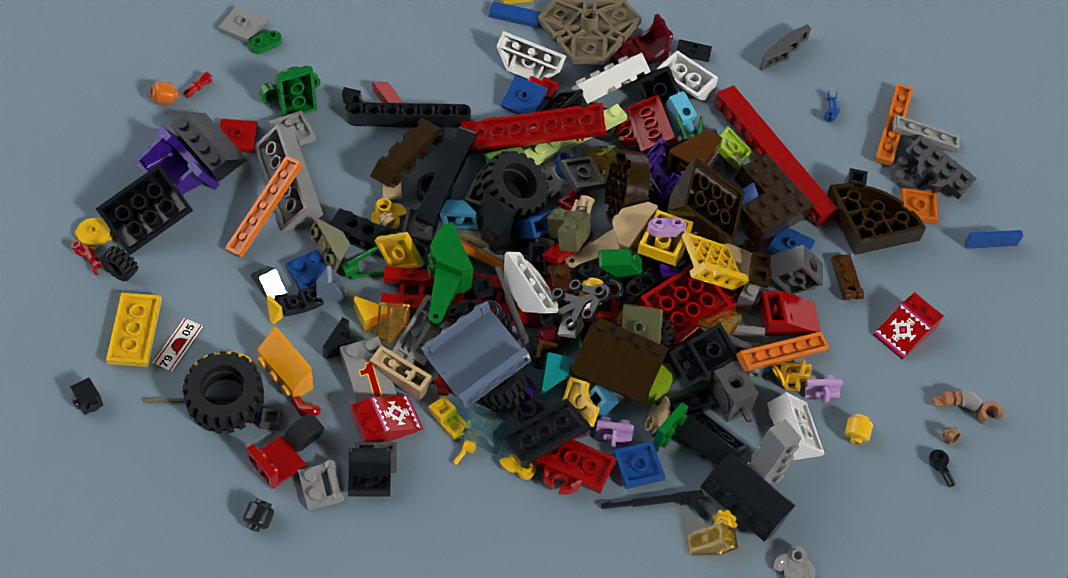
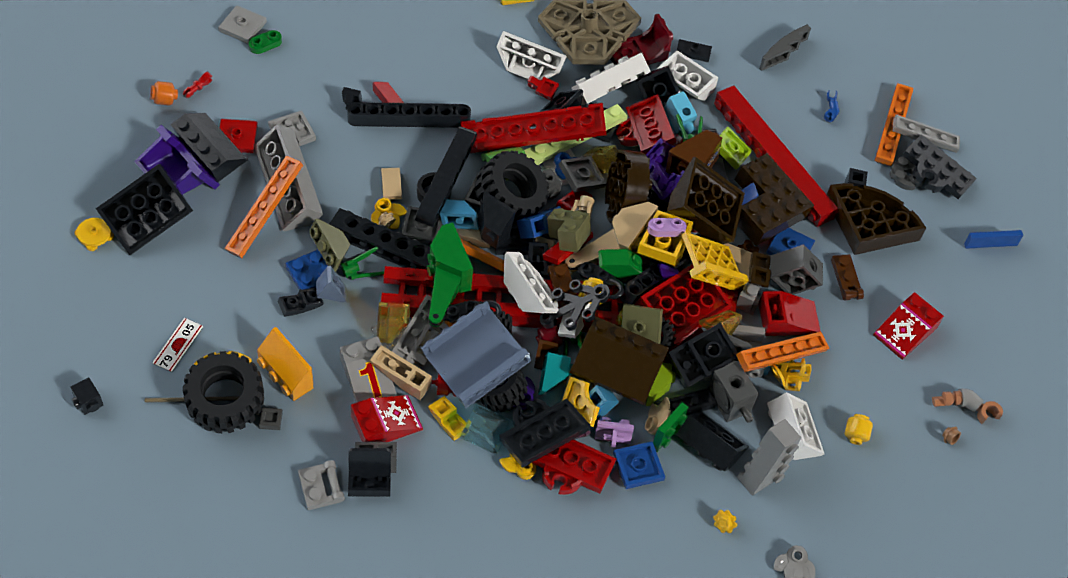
red arm [71,240,105,275] -> none
black tyre [100,246,139,282] -> none
yellow plate [106,293,162,367] -> none
black head [243,499,274,532] -> none
red bracket [246,436,306,489] -> none
slope [251,266,287,301] -> none
green piece [259,65,321,117] -> none
yellow slope [266,295,283,325] -> none
black tyre [284,414,324,452] -> none
red arm [292,396,321,417] -> none
black slope [323,317,354,359] -> none
yellow slope [354,296,392,331] -> none
dark brown brick [370,118,445,188] -> none
yellow tile [374,232,424,268] -> none
yellow hand [452,440,476,465] -> none
black tile [472,276,494,299] -> none
blue tile [489,1,542,28] -> none
dark grey piece [495,266,536,359] -> none
blue plate [501,75,548,114] -> none
black piece [601,489,708,518] -> none
clear yellow slope [687,522,738,555] -> none
black slope [701,452,796,542] -> none
lavender hips [804,375,843,403] -> none
orange tile [900,188,939,225] -> none
black plate [929,449,956,487] -> none

